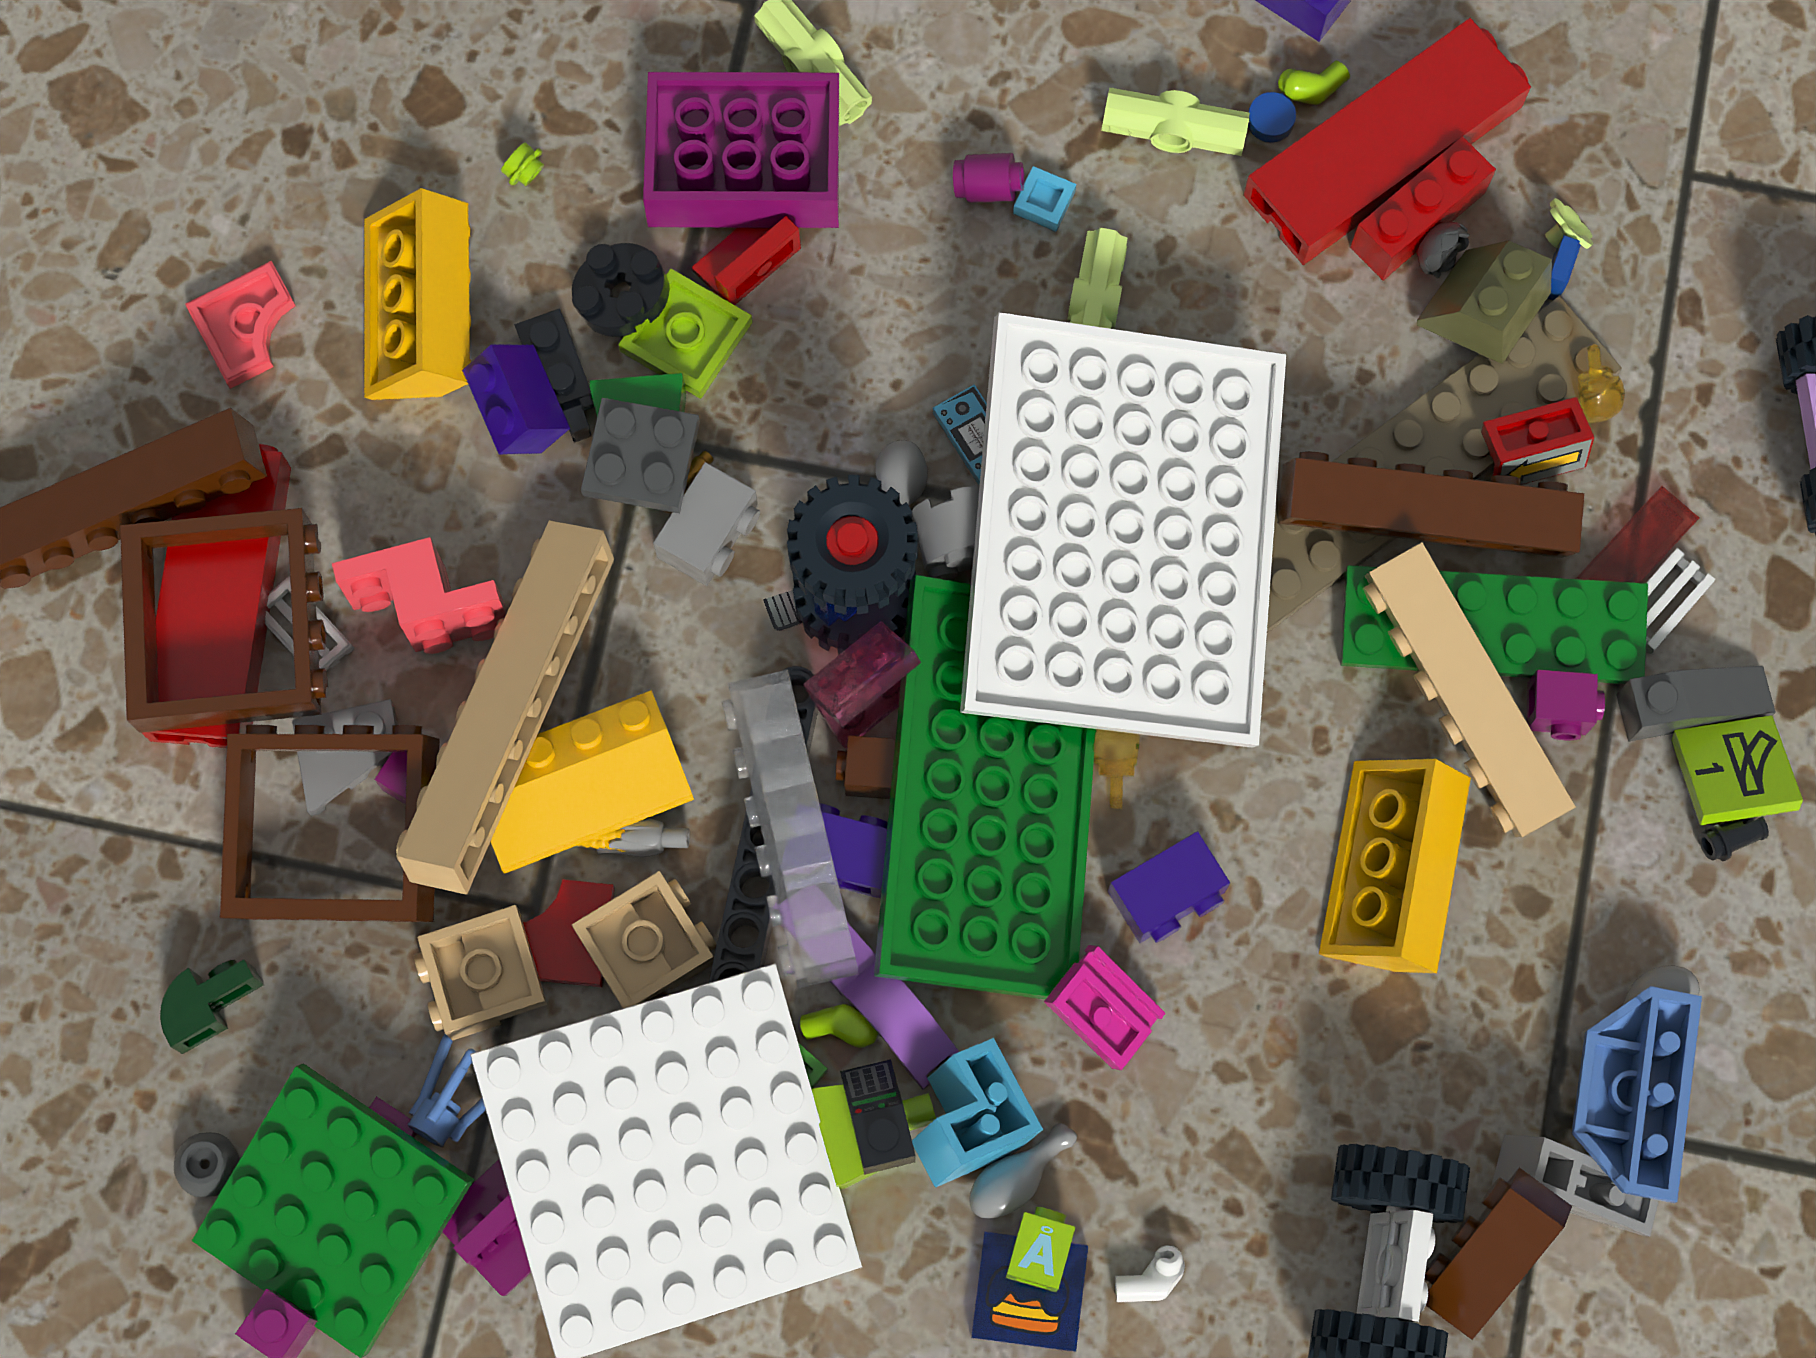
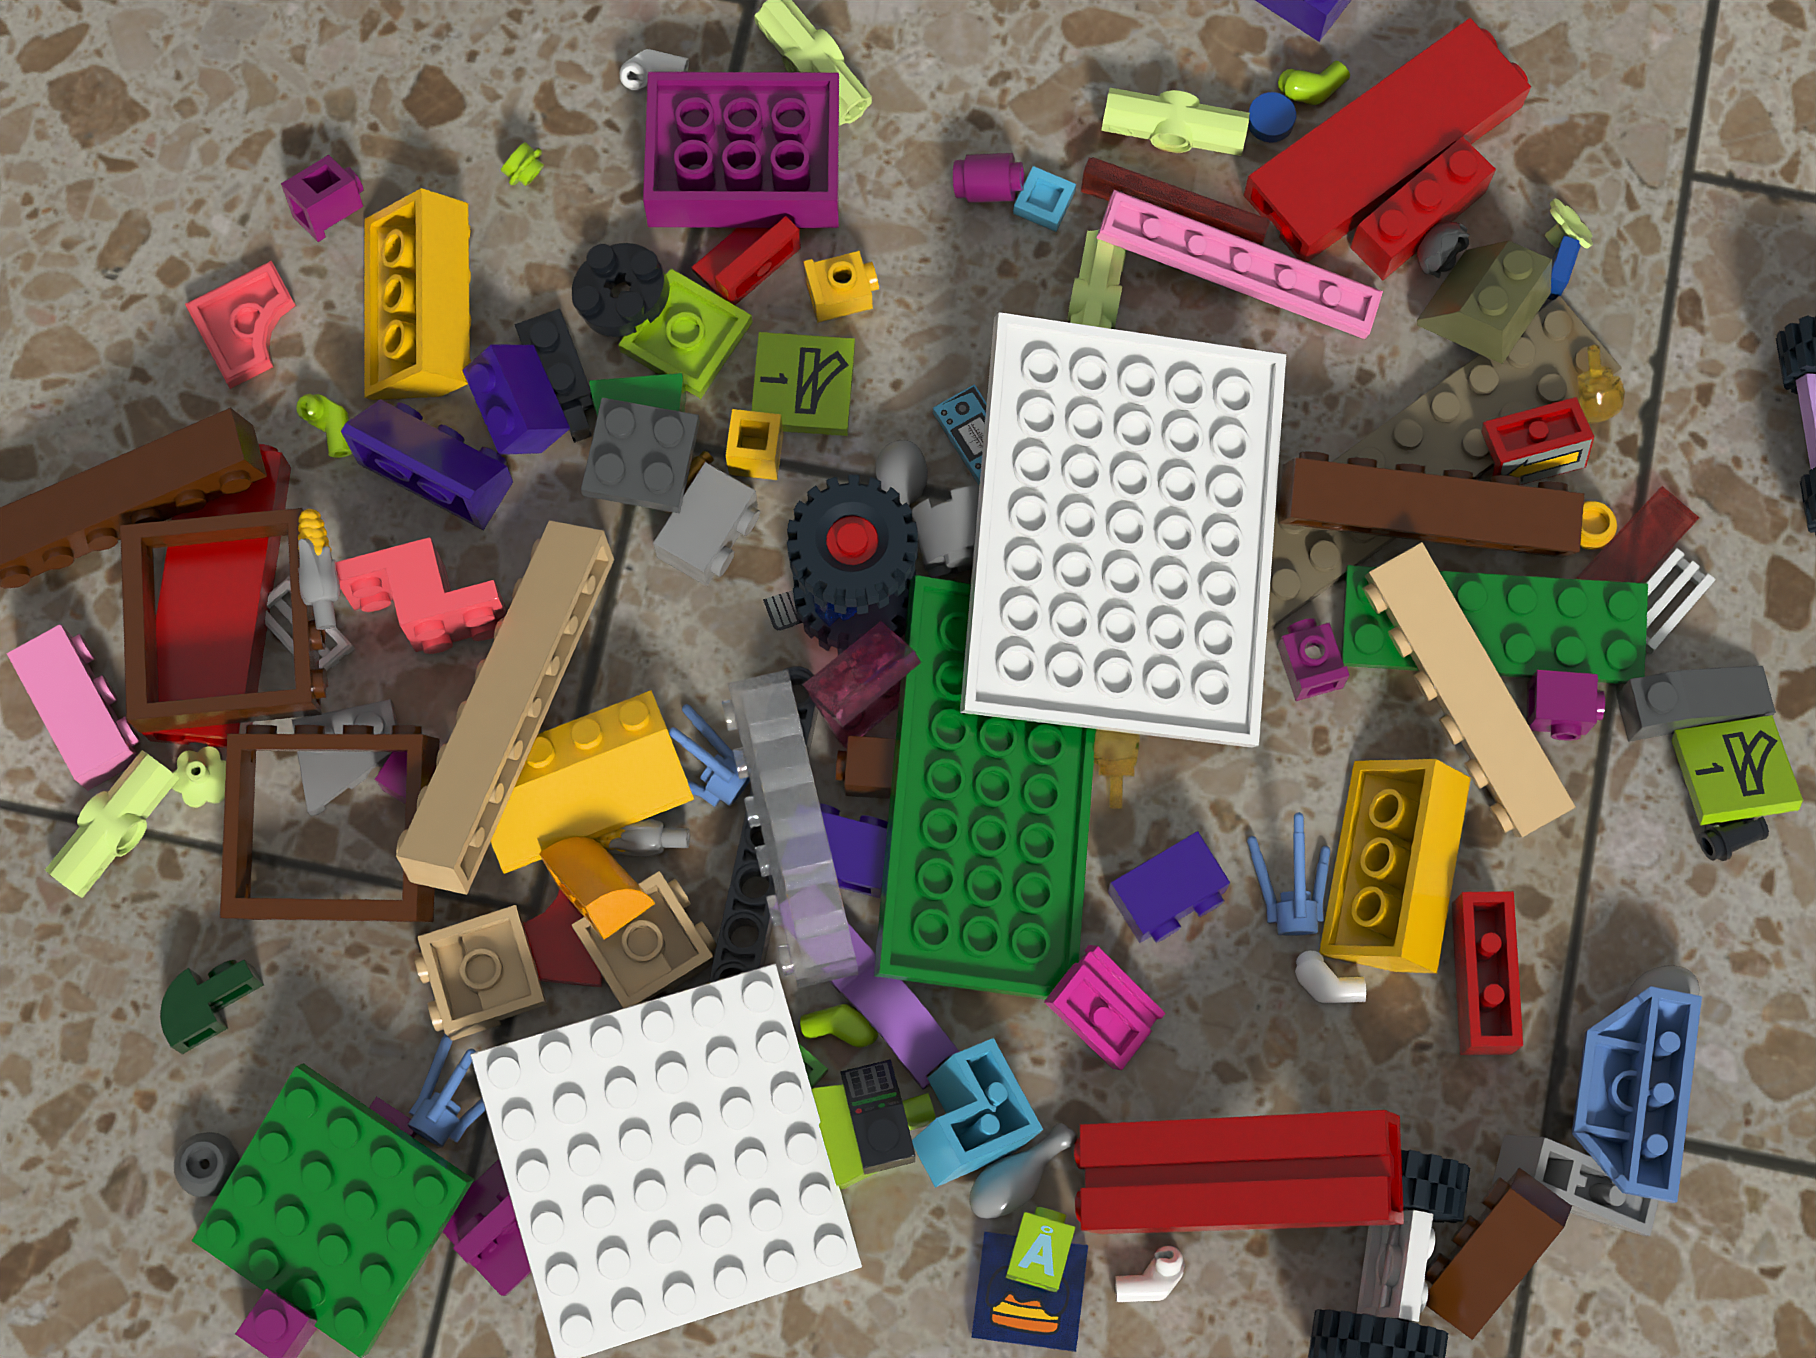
none -> bright pink brick [6,624,140,791]
none -> yellowish green piece [45,750,179,898]
none -> yellowish green plant [172,746,226,808]
none -> magenta brick [281,155,364,242]
none -> lime arm [296,394,352,458]
none -> light grey piece [297,509,340,630]
none -> dark purple slope [341,399,513,531]
none -> light orange brick [539,837,655,940]
none -> white arm [619,49,689,90]
none -> medium blue plant [669,704,753,807]
none -> yellow brick [726,409,783,480]
none -> lime tile [751,332,855,436]
none -> yellow brick [803,251,879,323]
none -> red brick [1074,1110,1404,1234]
none -> clear red tile [1081,157,1270,246]
none -> bright pink tile [1096,190,1383,339]
none -> medium blue plant [1247,812,1330,936]
none -> magenta brick [1277,618,1350,701]
none -> white arm [1295,950,1366,1003]
none -> red brick [1451,891,1523,1055]
none -> yellow plate [1580,501,1617,550]

